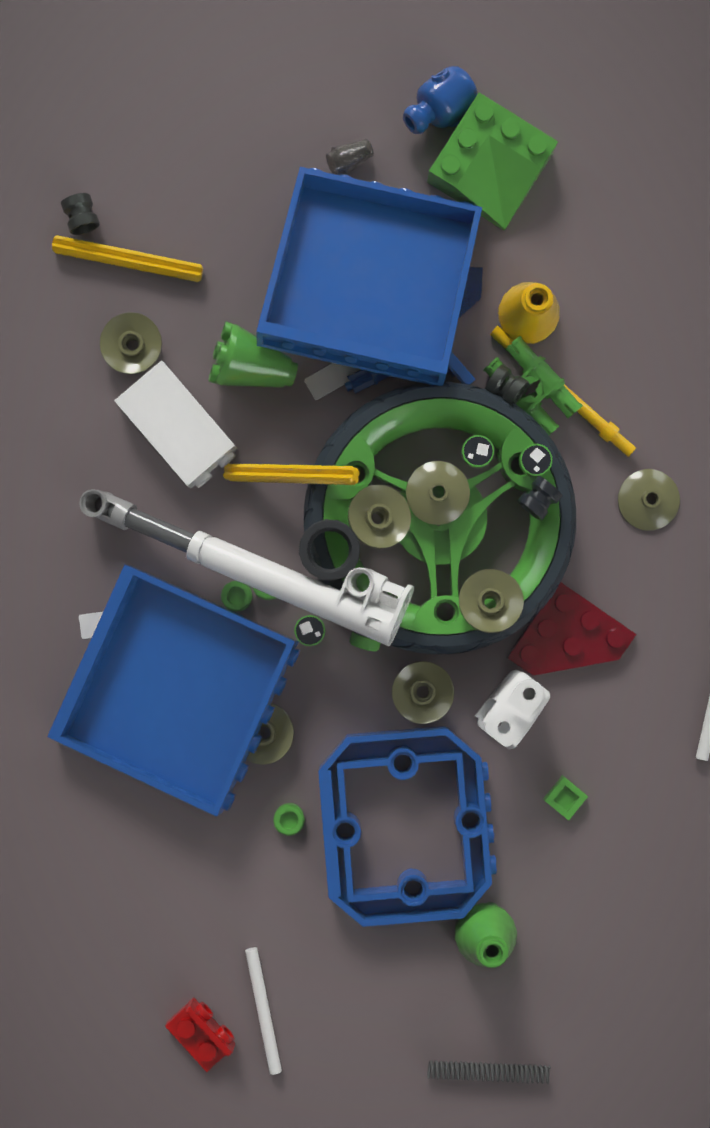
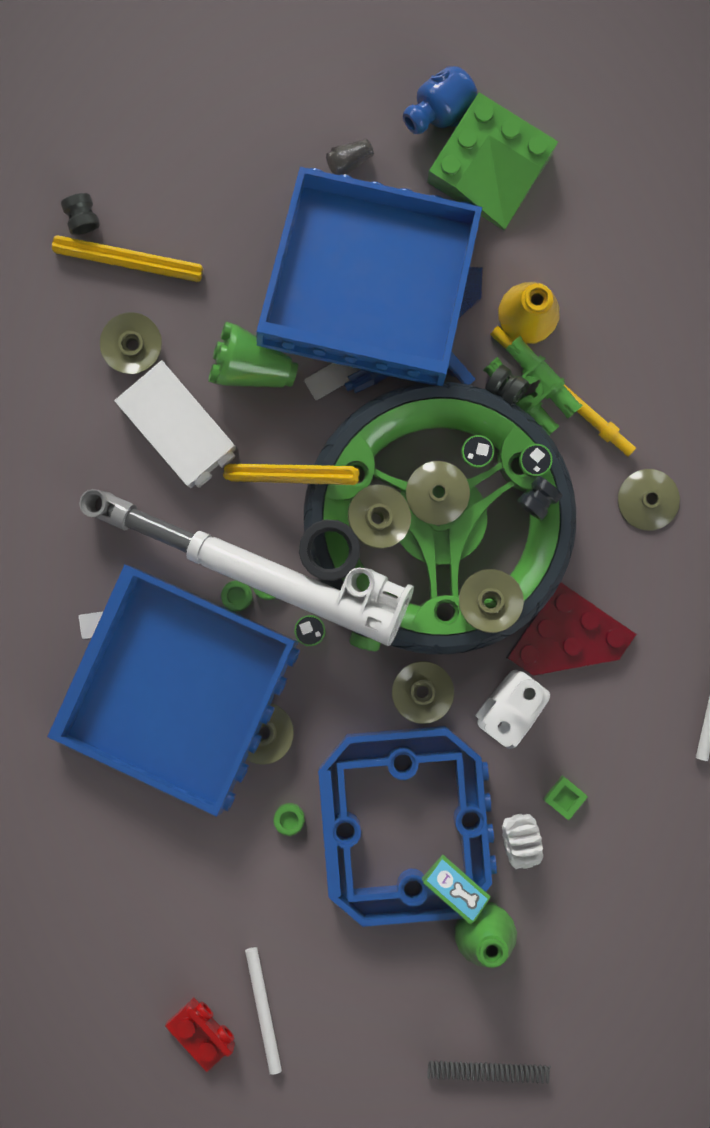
none -> slope [422,854,491,925]
none -> white gear [502,814,543,869]

